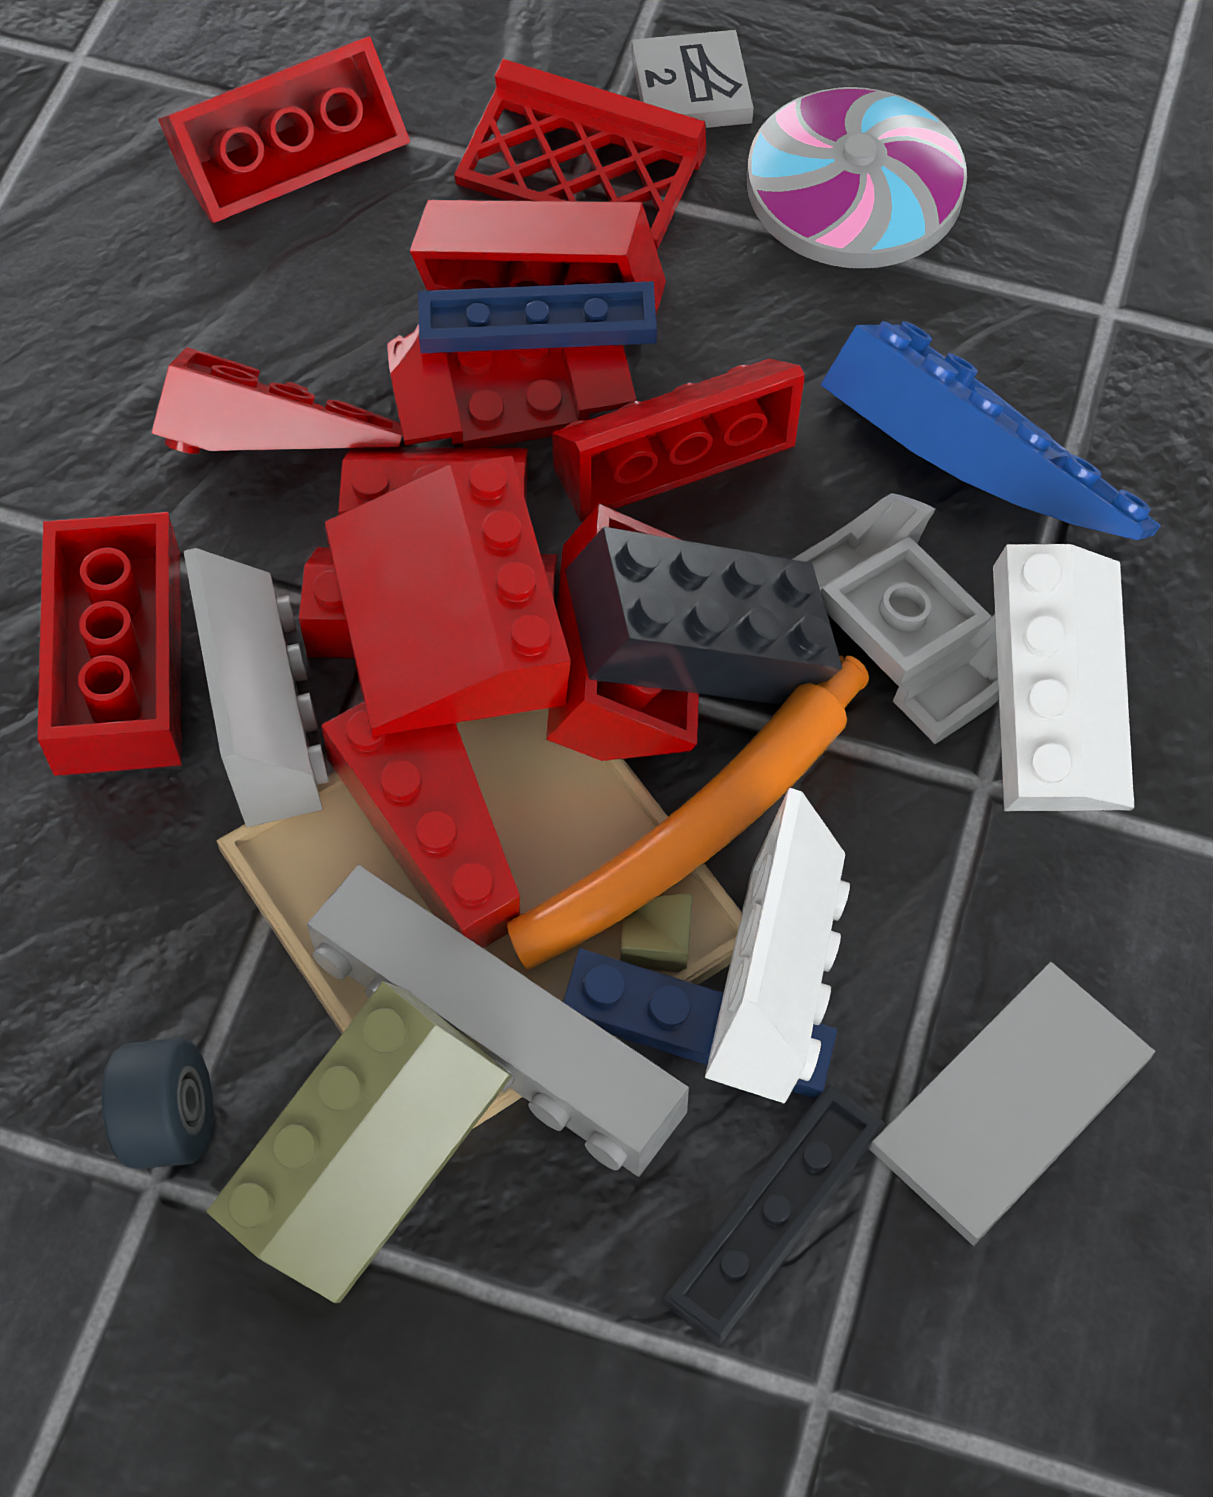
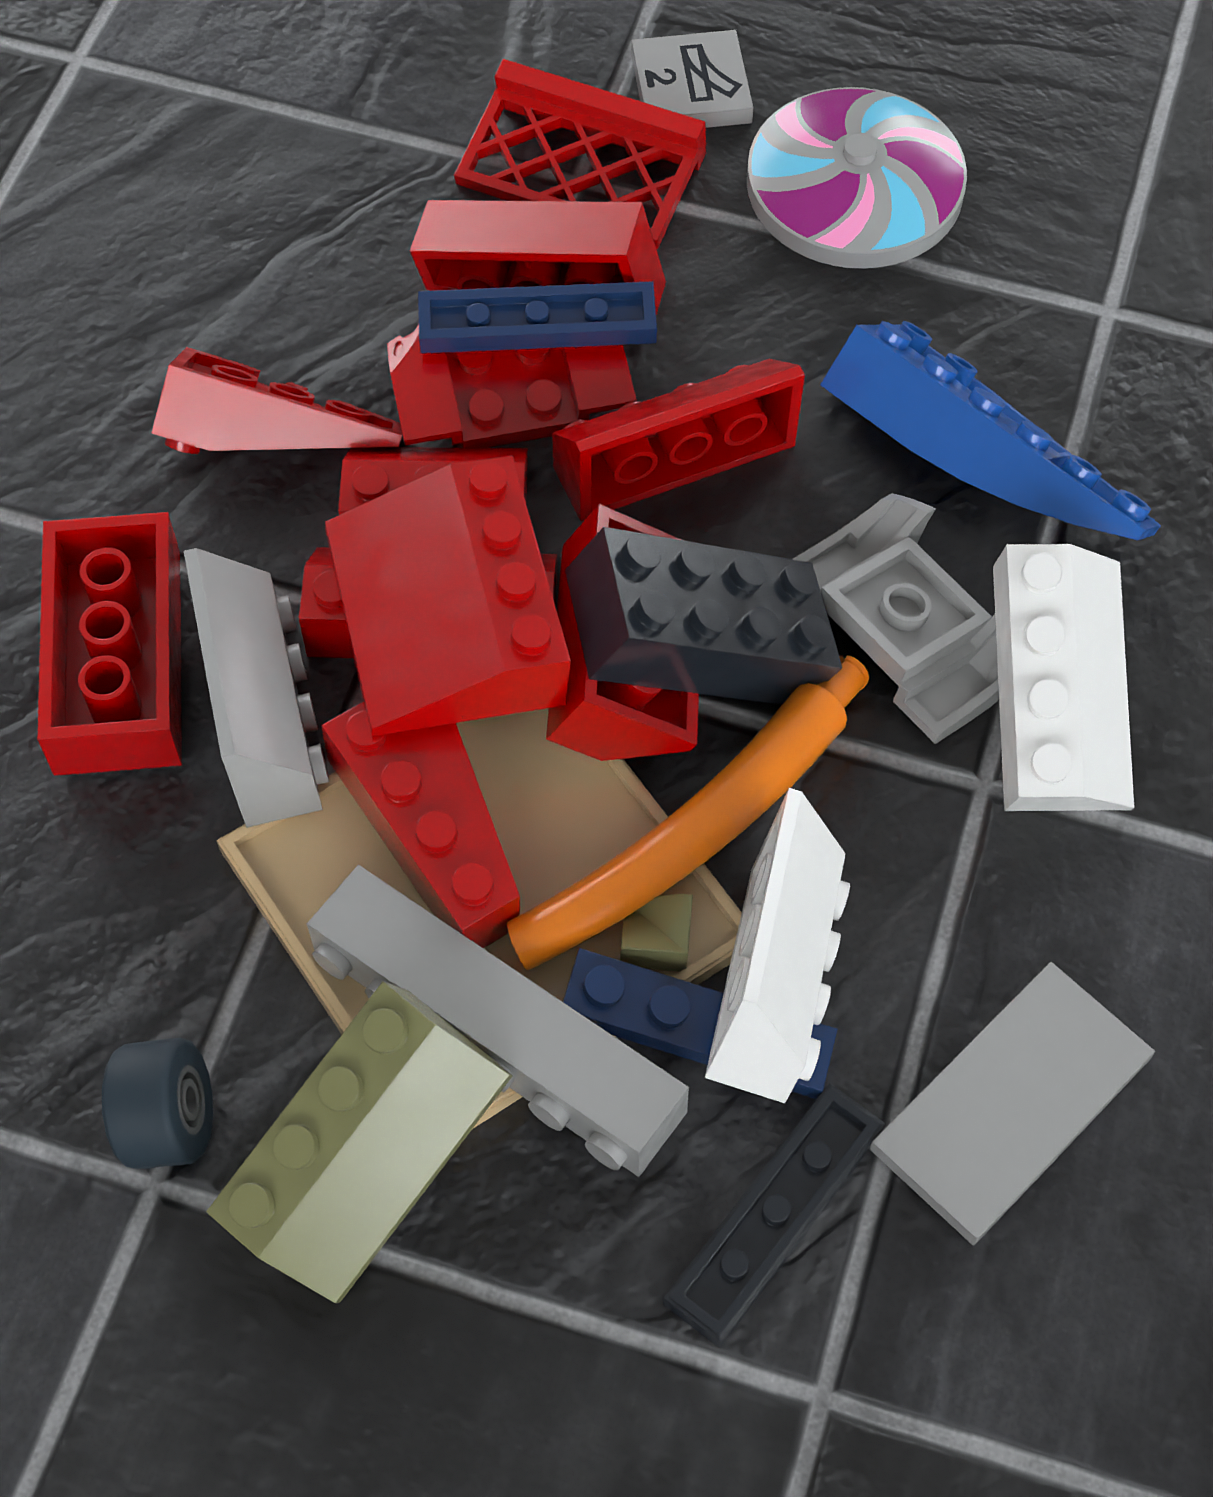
red slope [158,36,411,223] -> none

